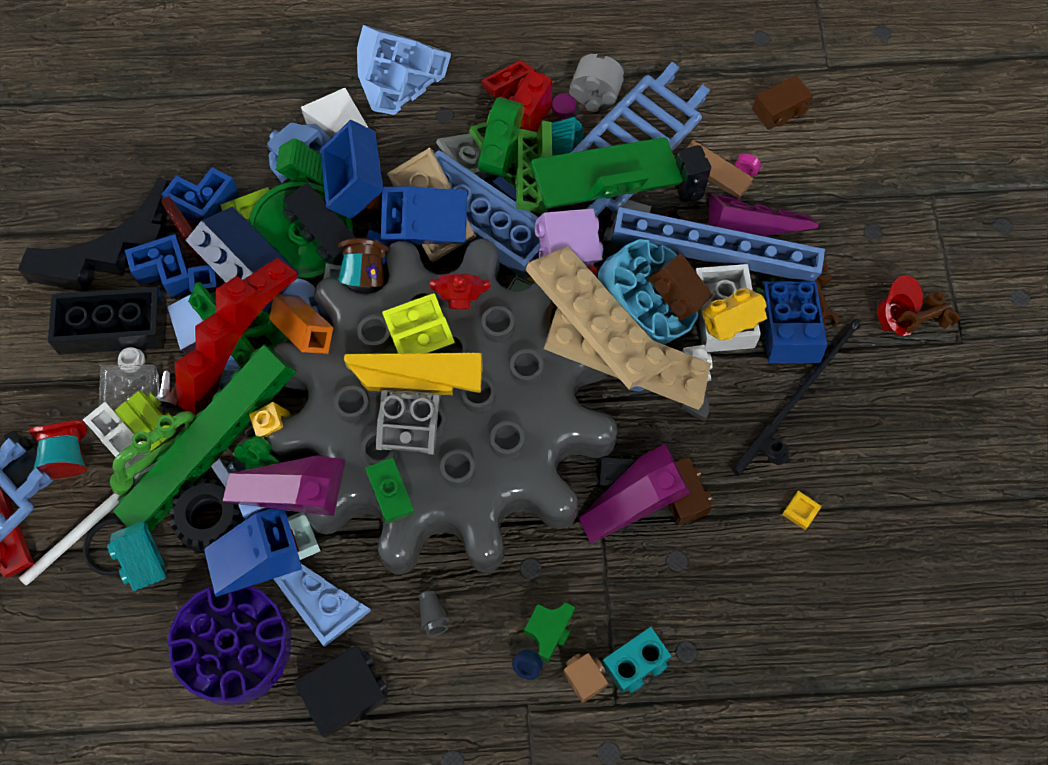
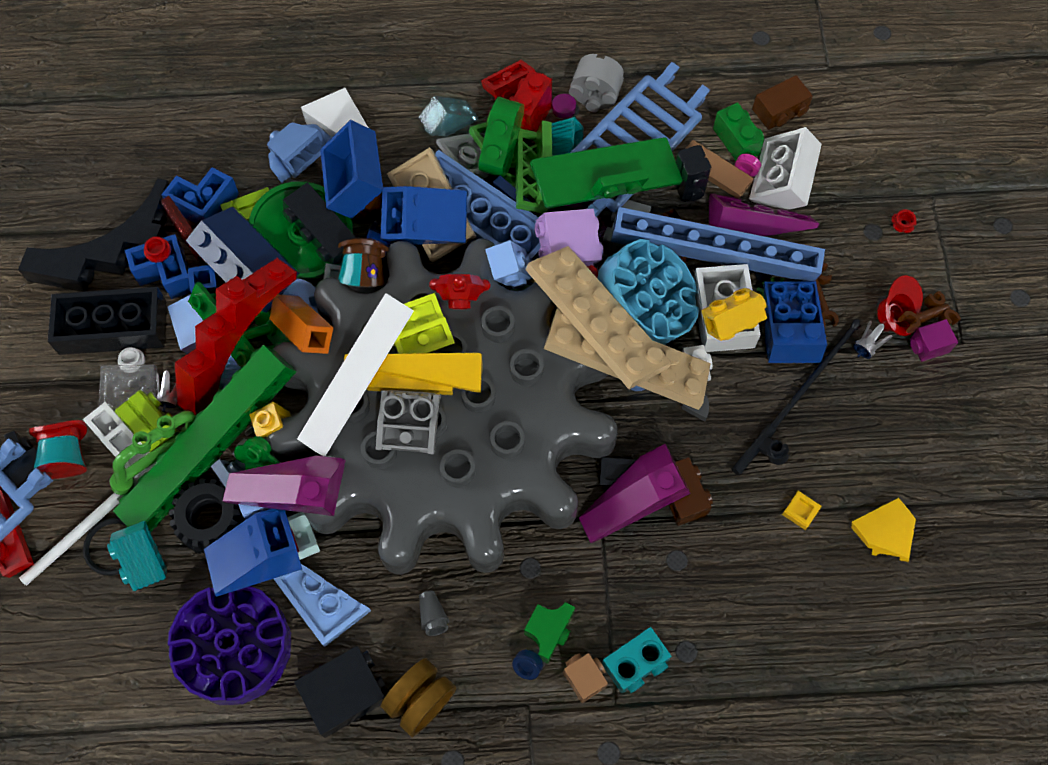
green brick [275,138,324,187] -> none
light blue brick [357,25,451,115] -> none
green brick [365,457,414,524] -> none
reddish brown brick [648,253,713,321] -> none
none -> red plate [144,237,171,263]
none -> white sticker [297,293,414,456]
none -> pearl gold wheel [380,658,457,737]
none -> clear light blue slope [418,96,478,137]
none -> light blue brick [485,240,533,289]
none -> green brick [713,102,765,160]
none -> white slope [749,127,822,210]
none -> yellow slope [851,498,916,562]
none -> flat silver piece [854,321,893,359]
none -> red plate [891,209,917,233]
none -> magenta brick [910,319,958,362]

